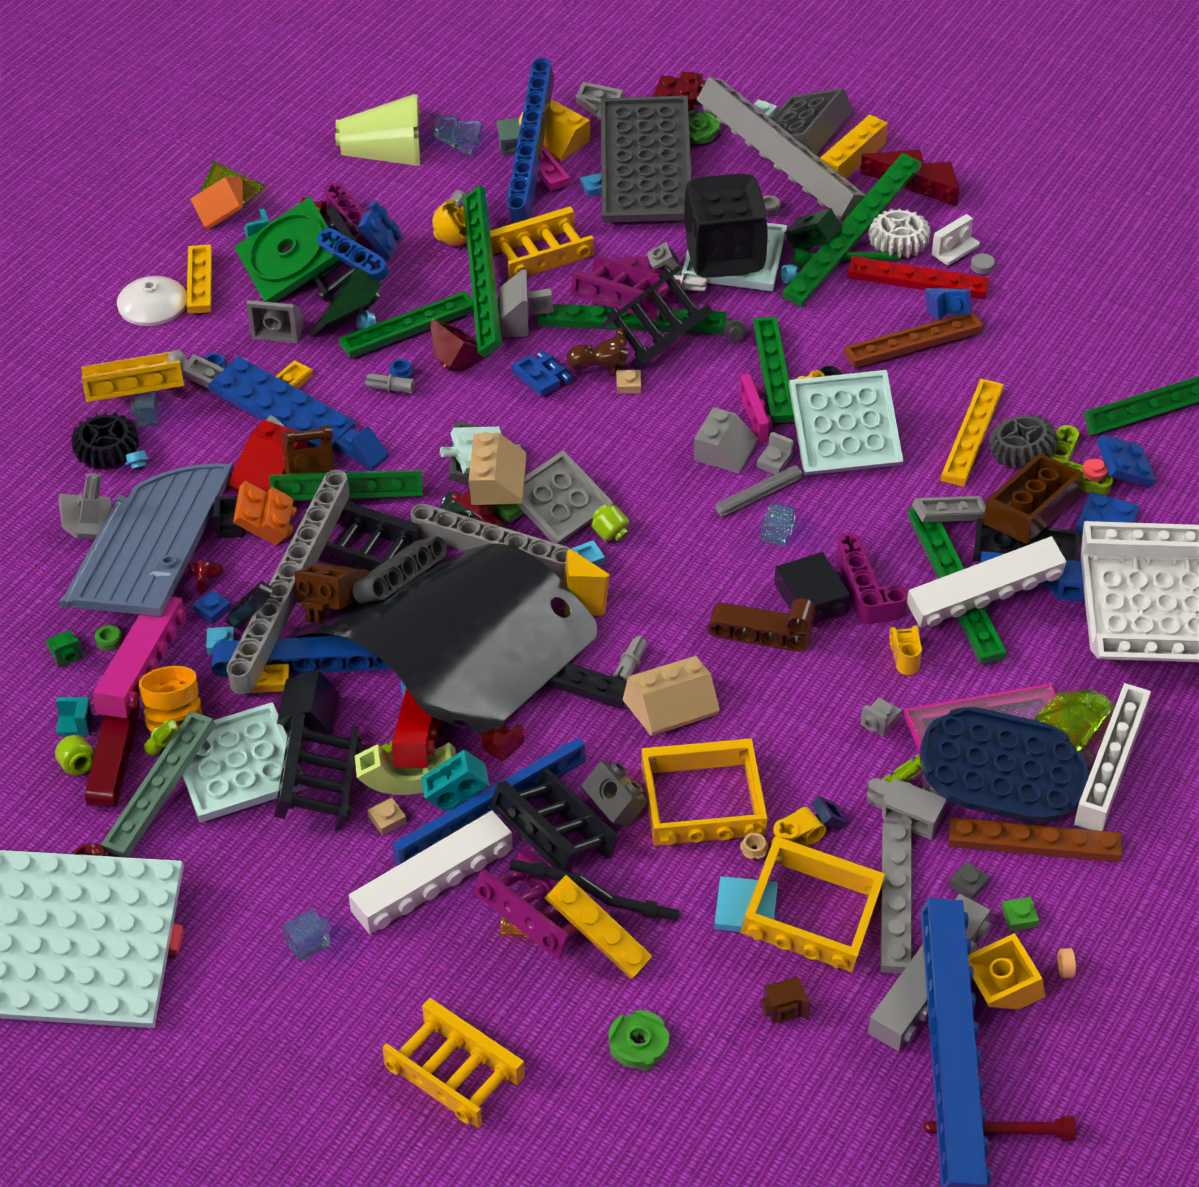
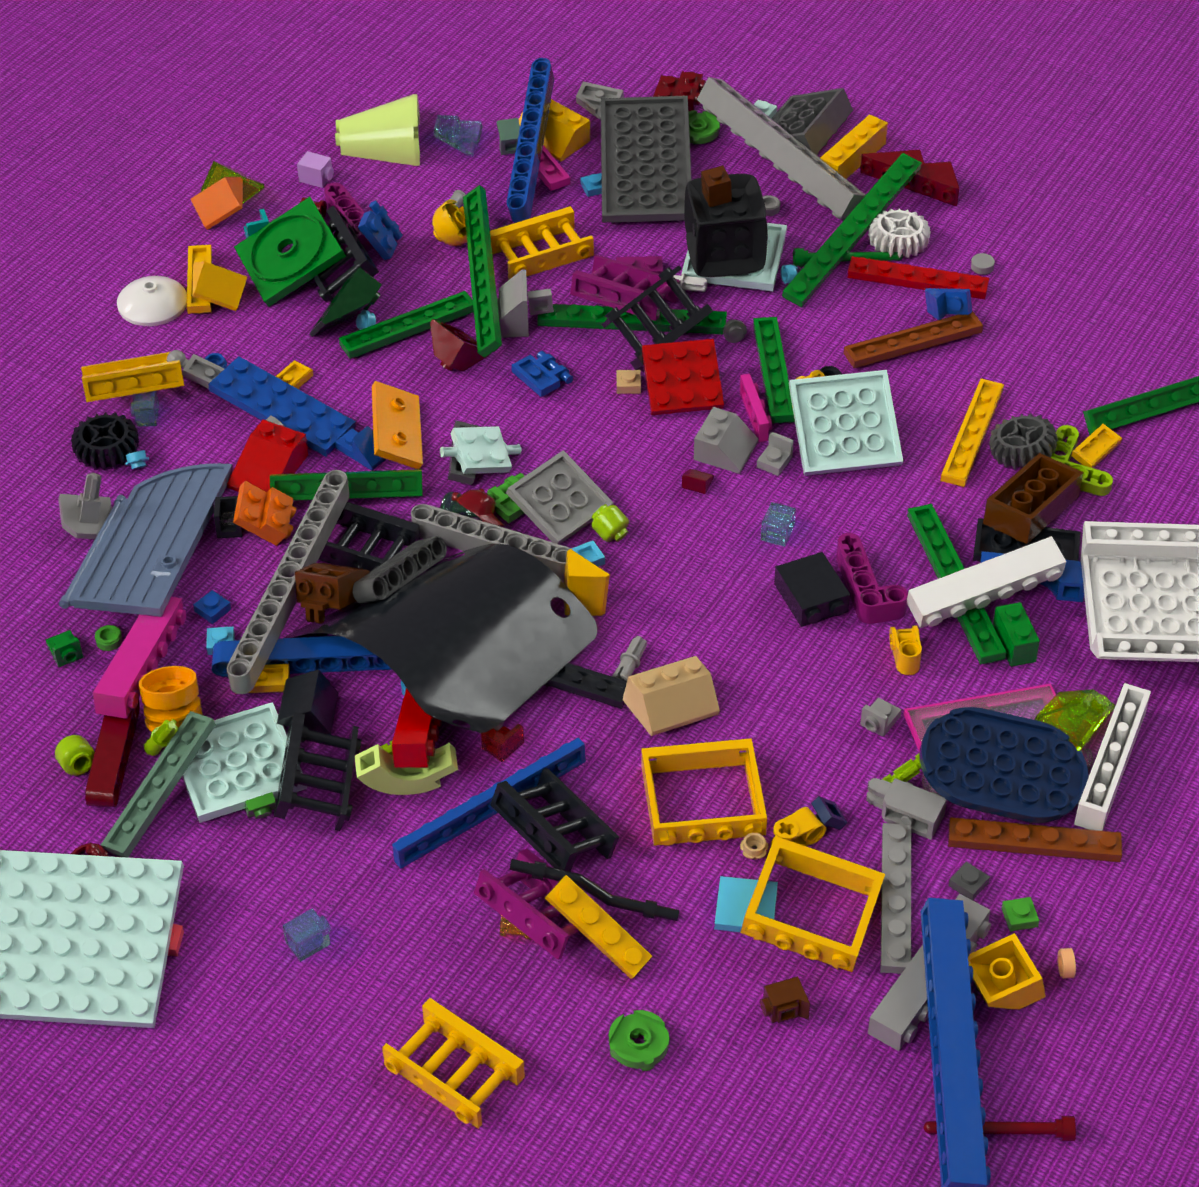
teal panel [56,697,93,736] -> none
dark red piece [189,561,223,593] -> none
black beam [225,581,273,629] -> none
light grey slope [246,300,304,343] -> none
reddish brown plate [281,425,335,474] -> none
blue beam [317,228,390,281] -> none
white brick [349,811,513,934] -> none
light grey axle [365,374,415,394] -> none
tan plate [367,798,407,835] -> none
blue plate [389,359,413,378] -> none
teal brick [421,750,489,812] -> none
tan slope [469,432,527,505] -> none
reddish brown animal [567,328,628,376] -> none
dark grey brick [581,761,649,826] -> none
light grey bracket [647,242,683,275] -> none
reddish brown beam [707,598,815,652] -> none
light grey axle [716,465,802,517] -> none
dark green brick [784,208,842,249] -> none
light grey tile [912,496,986,522] -> none
white bracket [932,214,980,265] -> none
blue plate [1075,492,1140,534] -> none
coral plate [1083,459,1108,482] -> none
blue plate [1096,434,1156,488] -> none
none -> yellow slope [192,261,247,311]
none -> bright green plate [245,792,276,819]
none -> lavender brick [297,151,334,188]
none -> light orange plate [372,381,423,470]
none -> red plate [642,339,724,415]
none -> dark red slope [682,469,714,494]
none -> reddish brown brick [701,165,732,207]
none -> green brick [993,602,1040,667]
none -> yellow plate [1071,424,1122,468]

